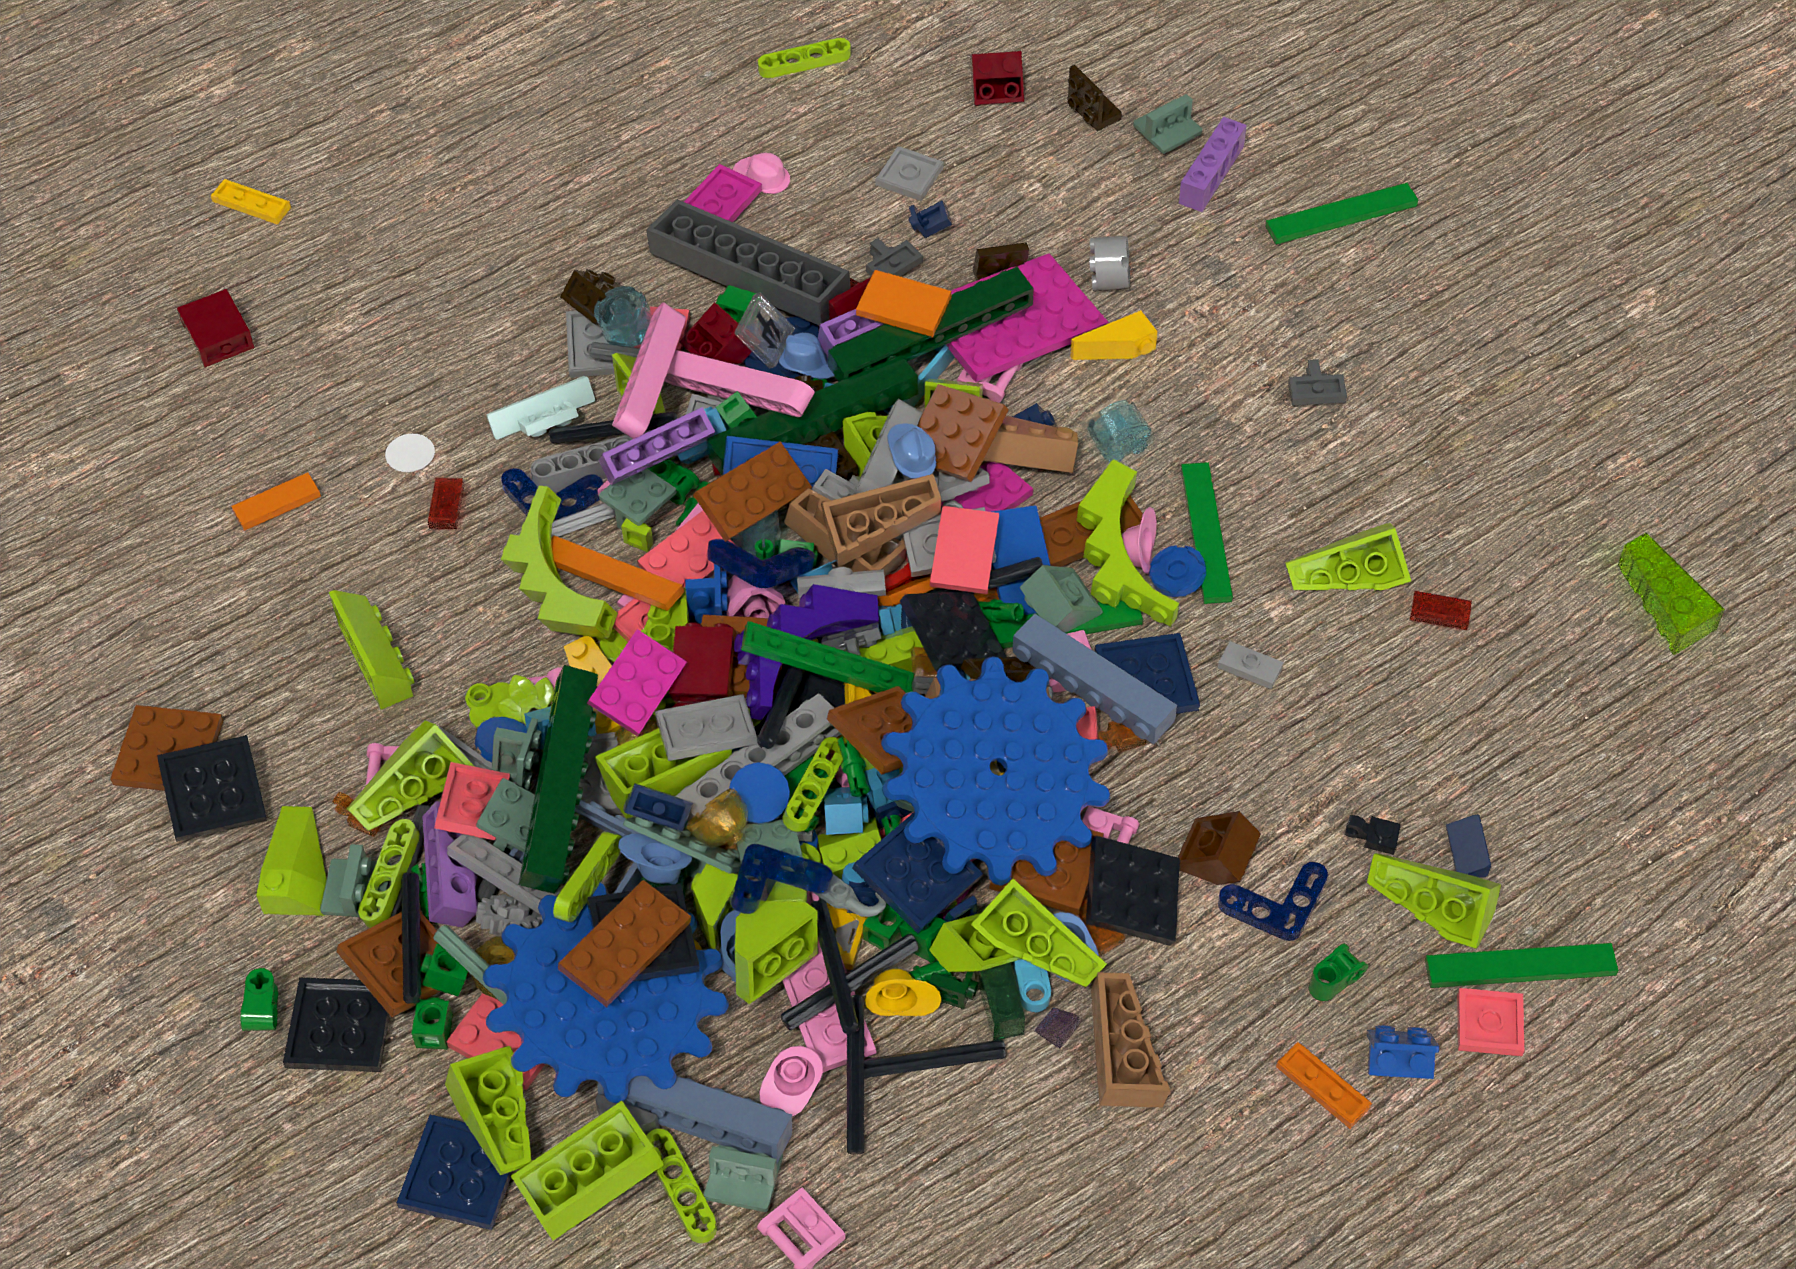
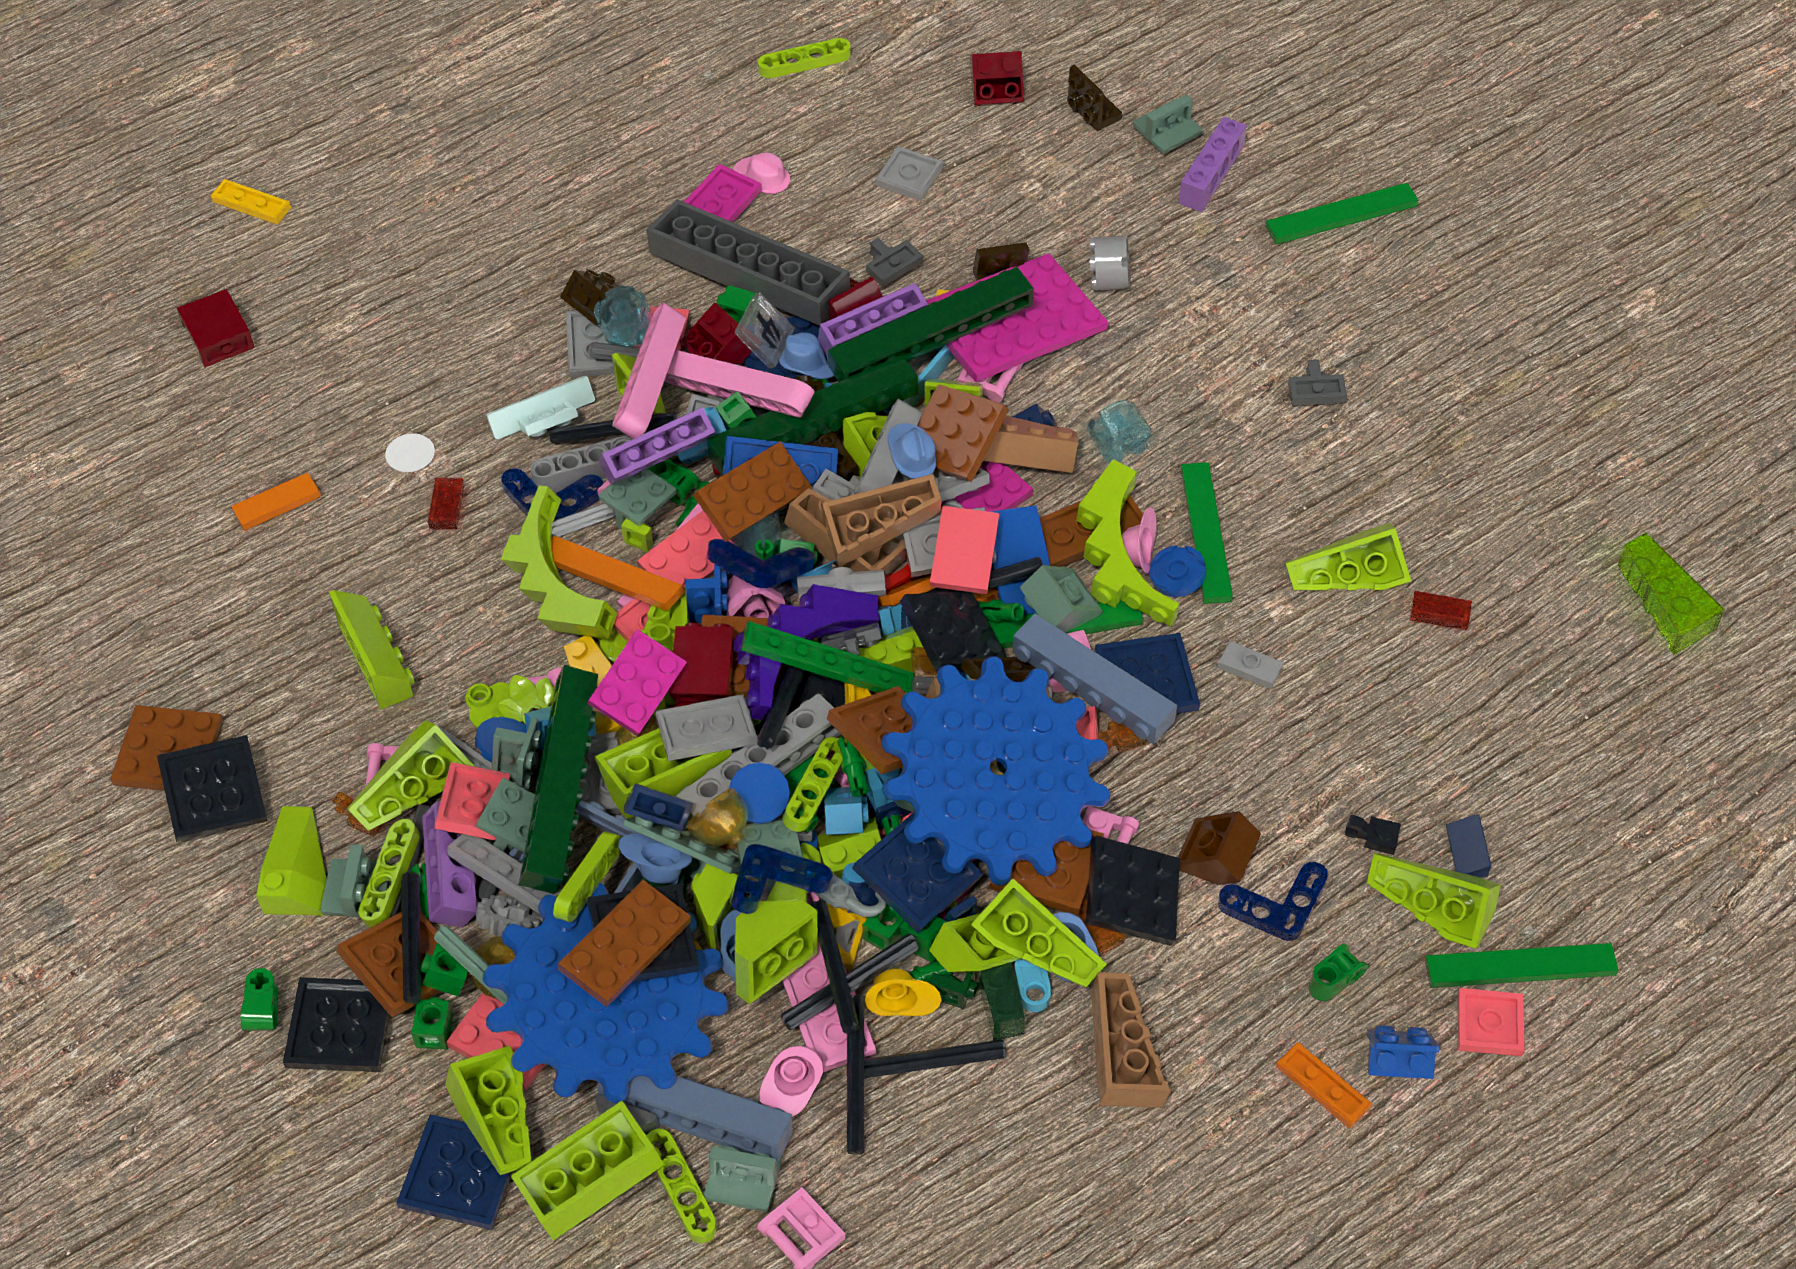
orange tile [856,270,951,337] -> none
dark blue bracket [908,200,952,238] -> none
slope [1035,1007,1080,1049] -> none
yellow slope [1070,310,1158,360] -> none

